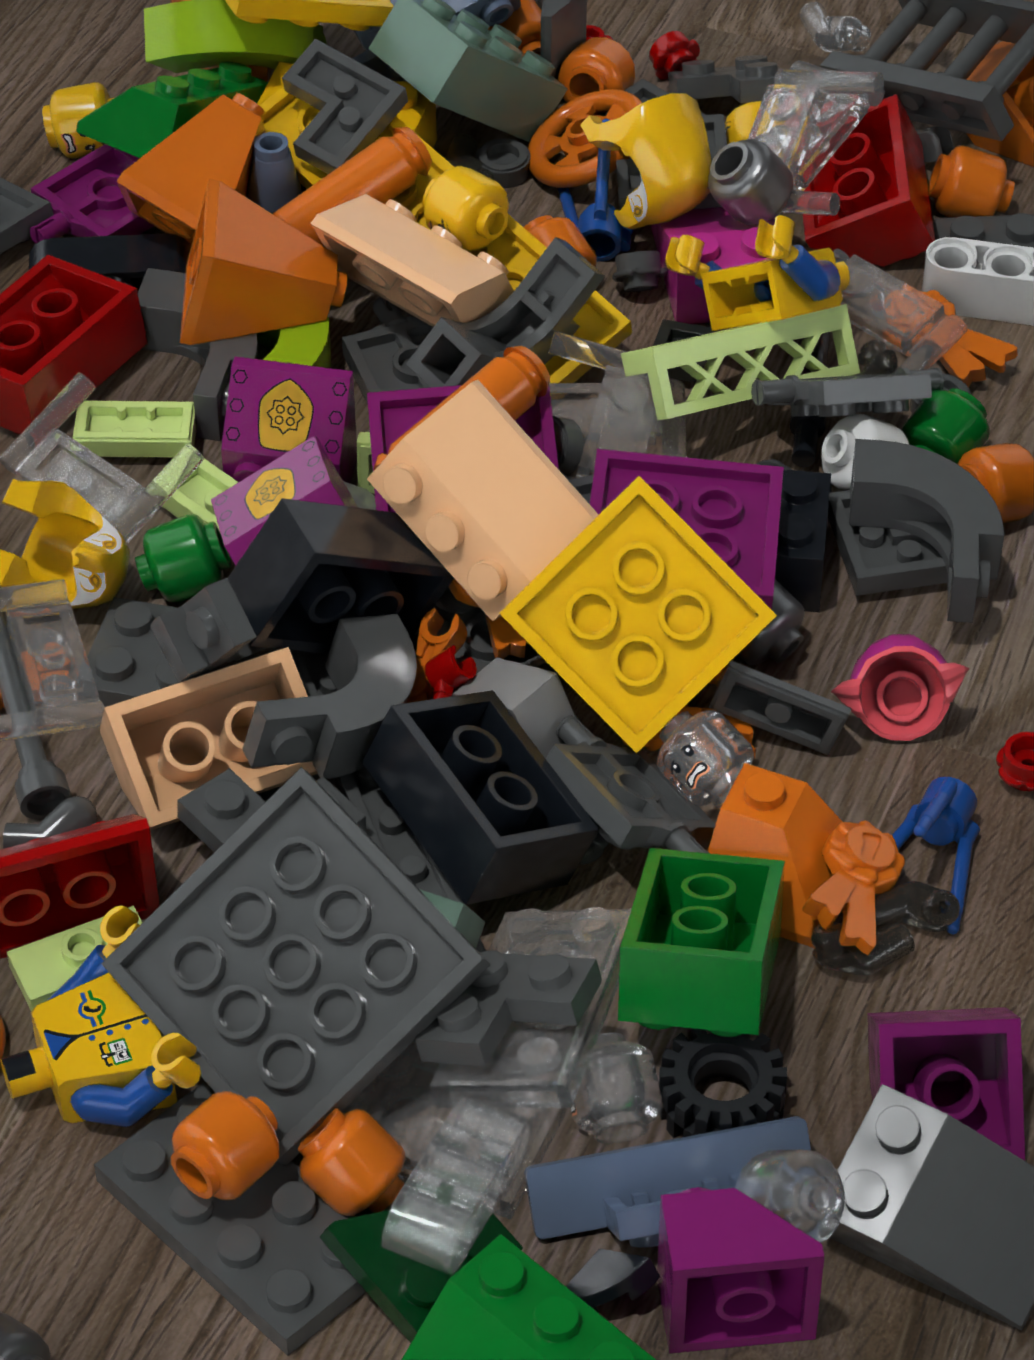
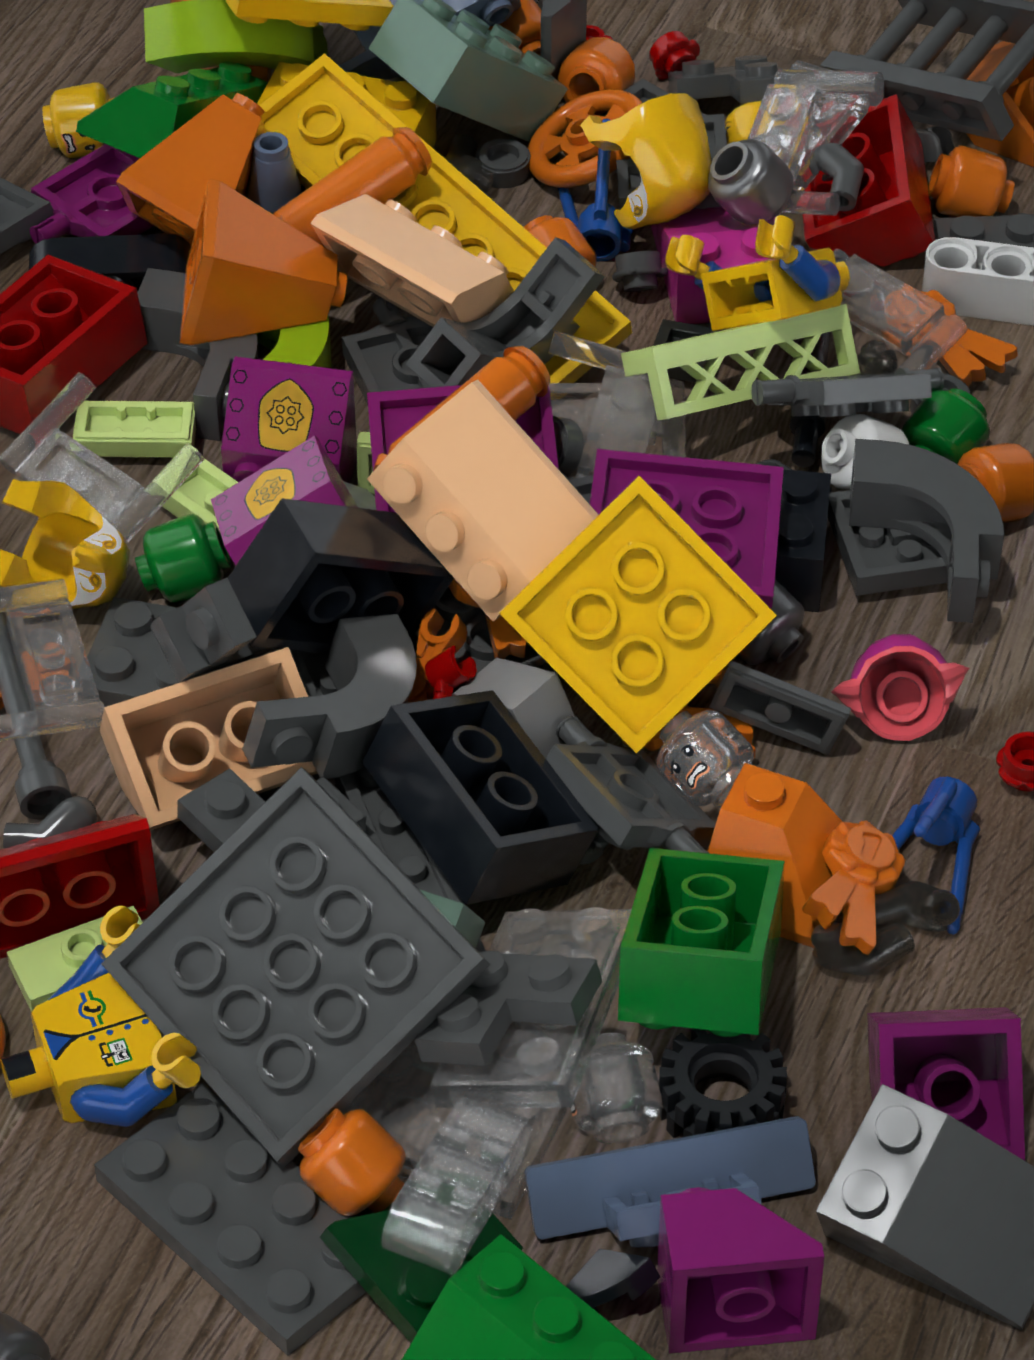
orange head [171,1091,280,1200] -> none
dark grey plate [282,38,408,174] -> none
yellow head [423,166,509,251] -> none
clear head [736,1149,845,1243] -> none
clear arm [799,2,871,52] -> none
none -> dark grey arm [809,143,864,212]

